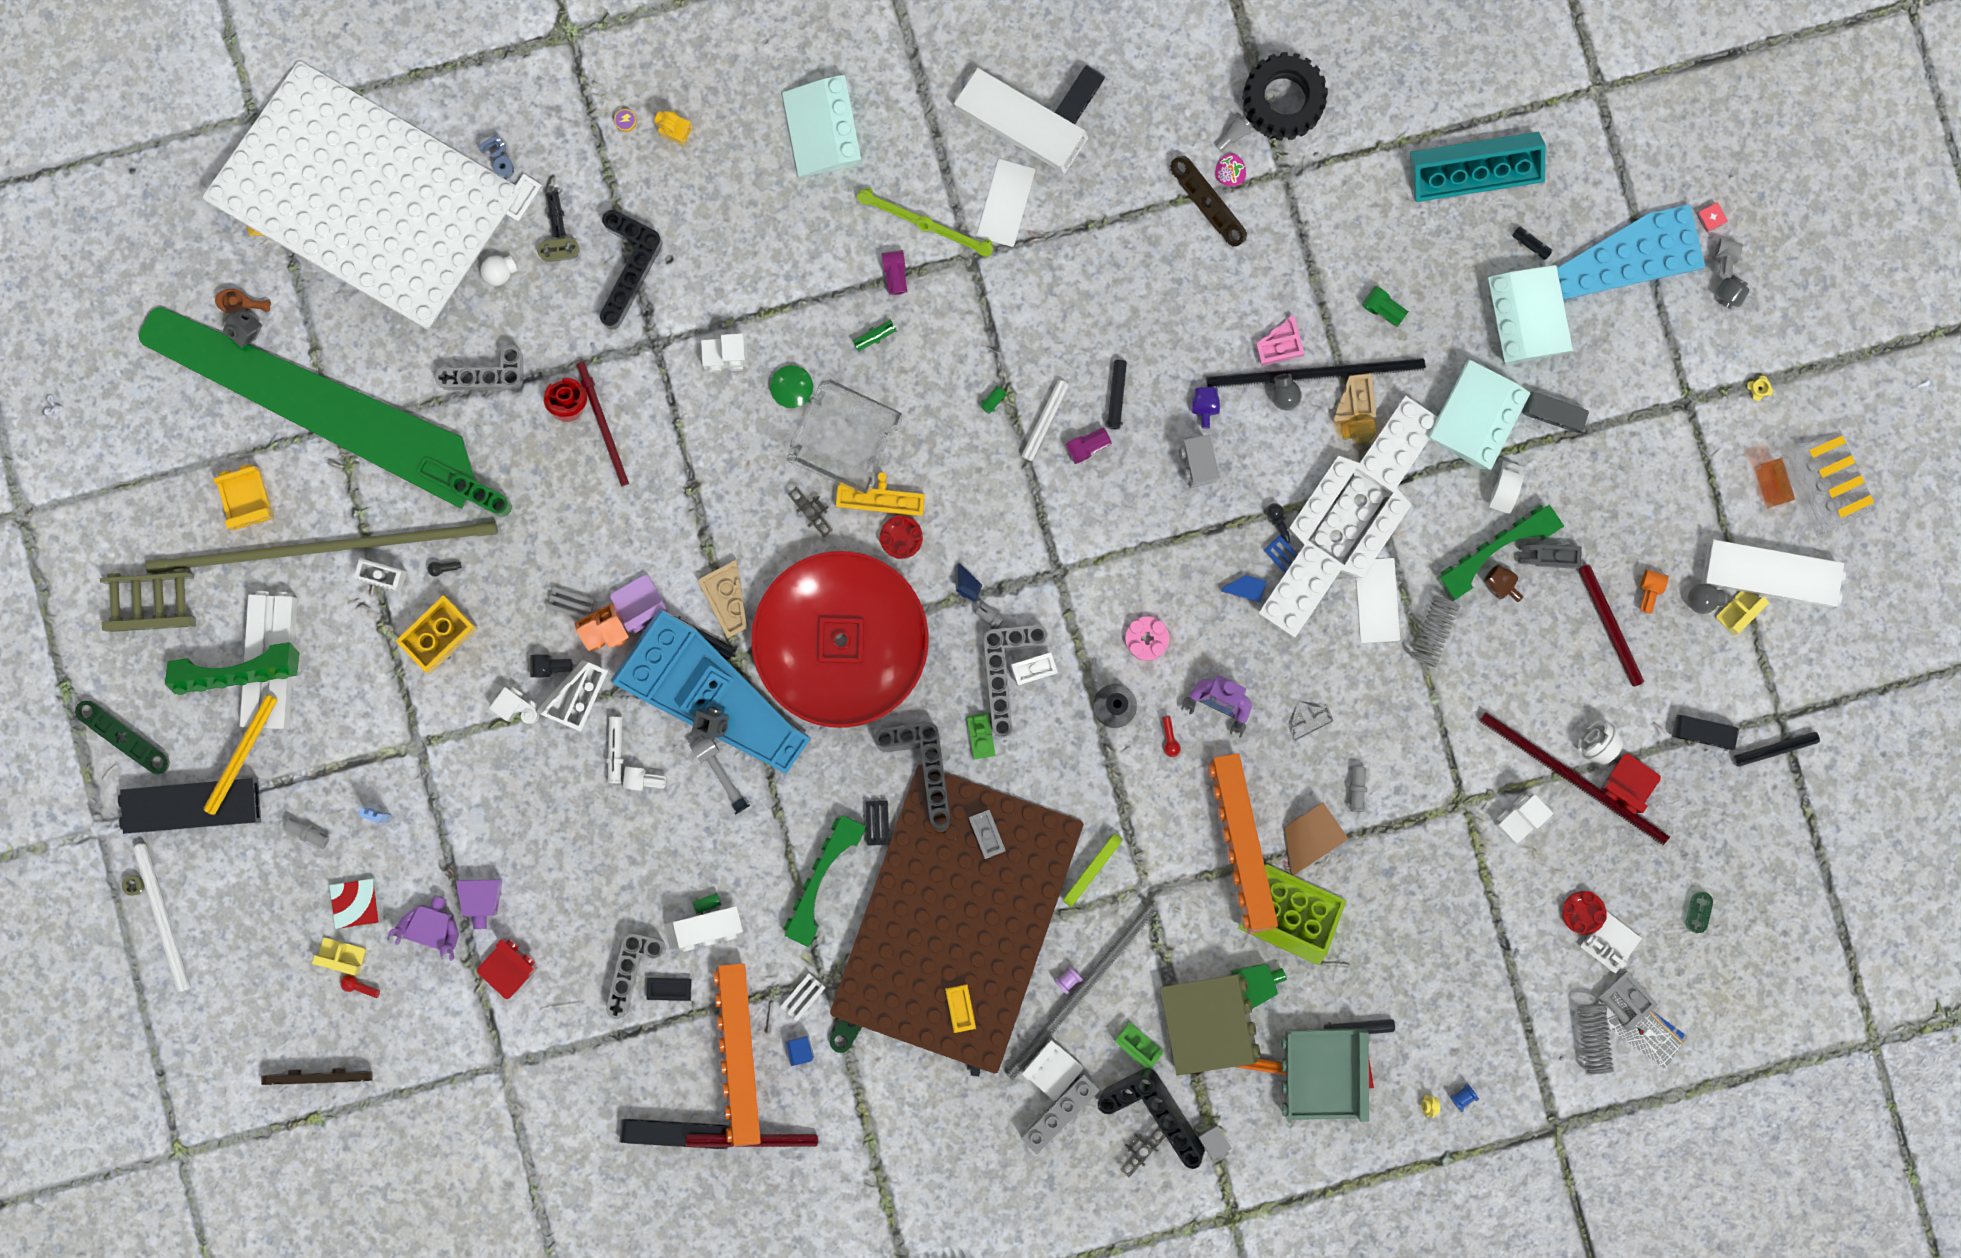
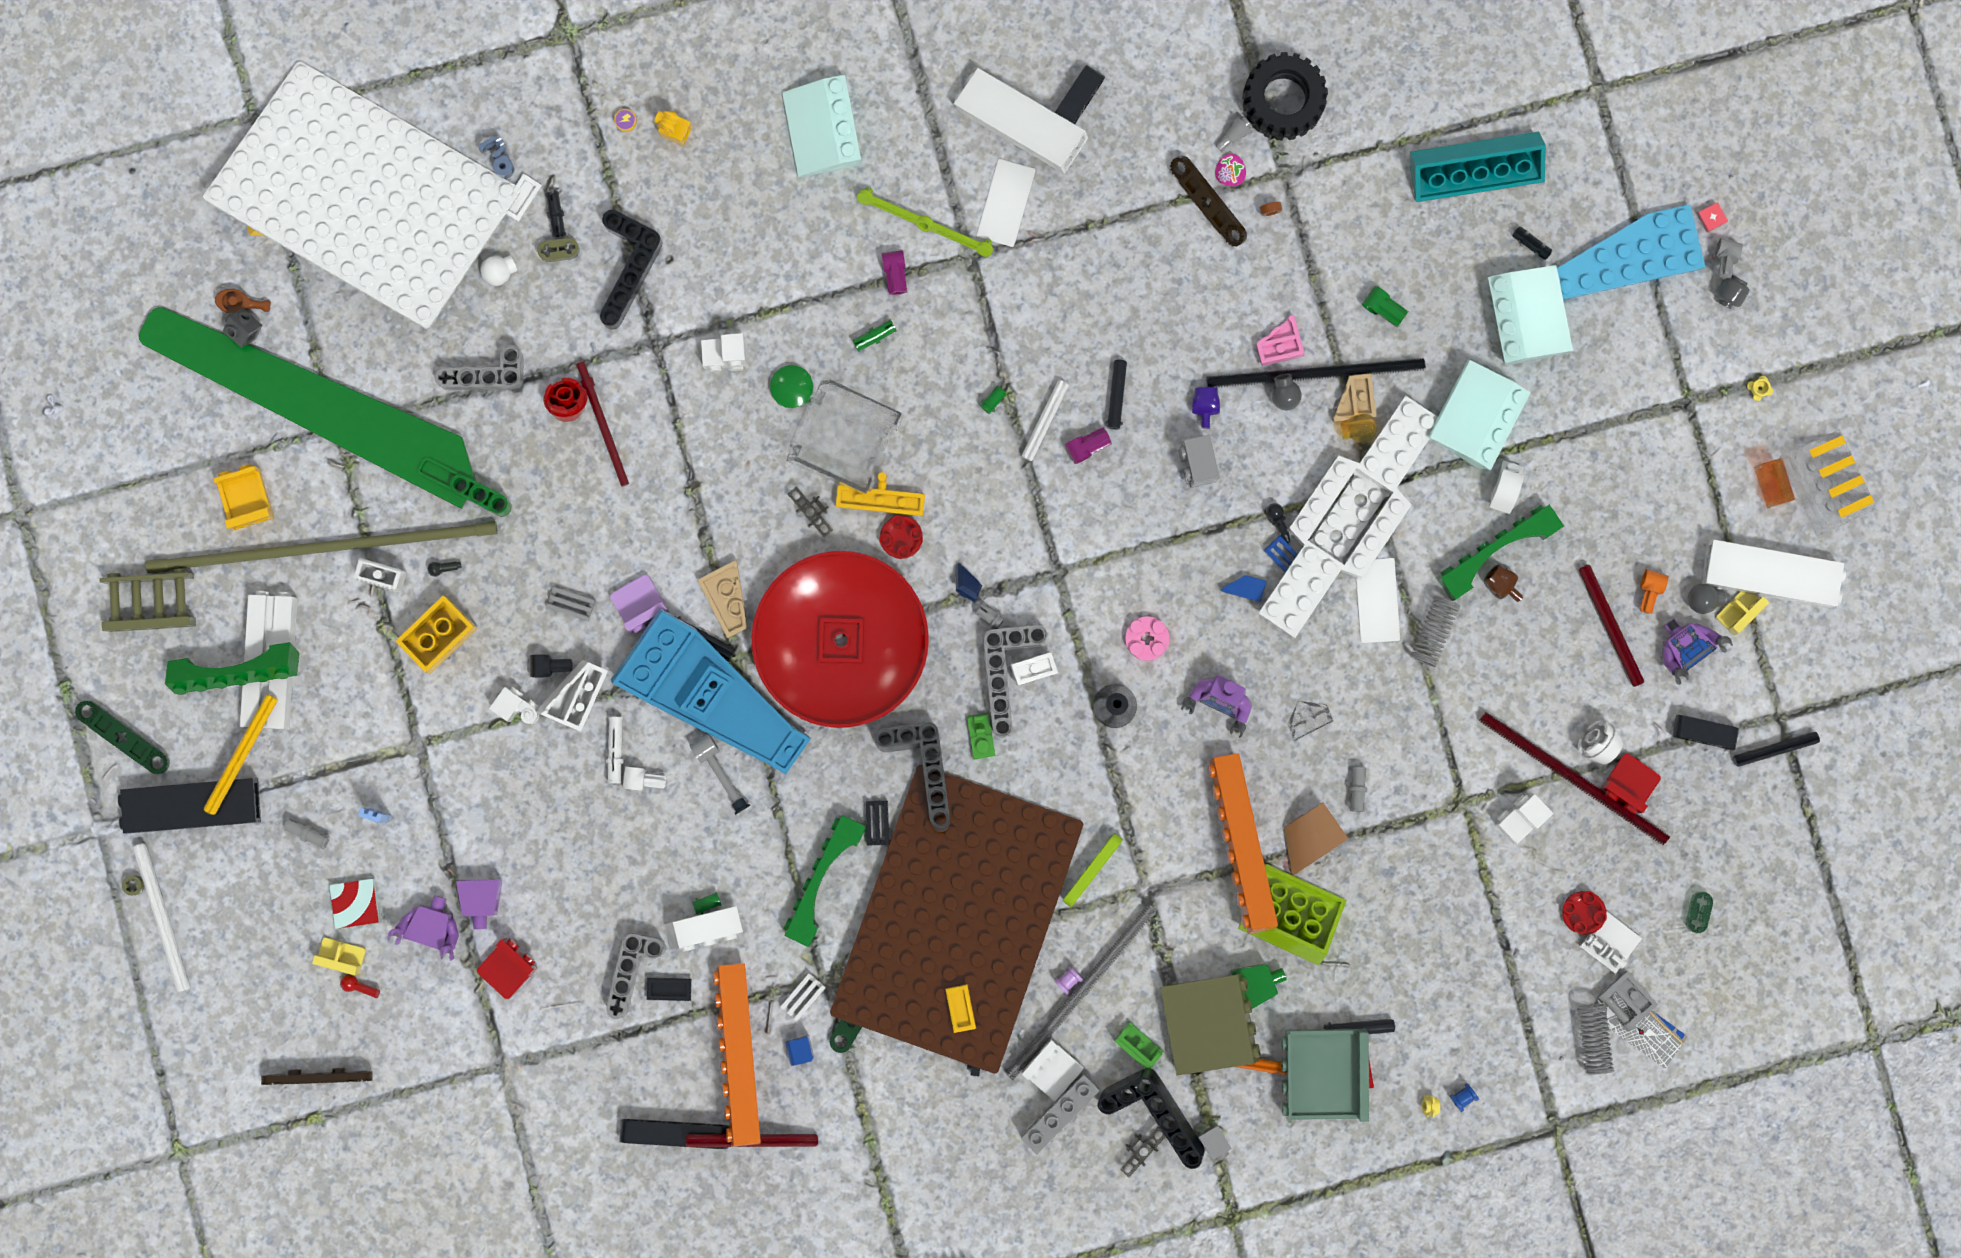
brick [574,603,629,651] -> none
dark grey brick [692,706,729,740] -> none
light grey plate [969,810,1006,859] -> none
red bar [1162,716,1181,757] -> none
dark grey hinge [1518,544,1582,569] -> none
dark grey beam [1522,392,1589,433] -> none
none -> dark orange tile [1259,202,1282,216]
none -> torso [1662,618,1733,685]

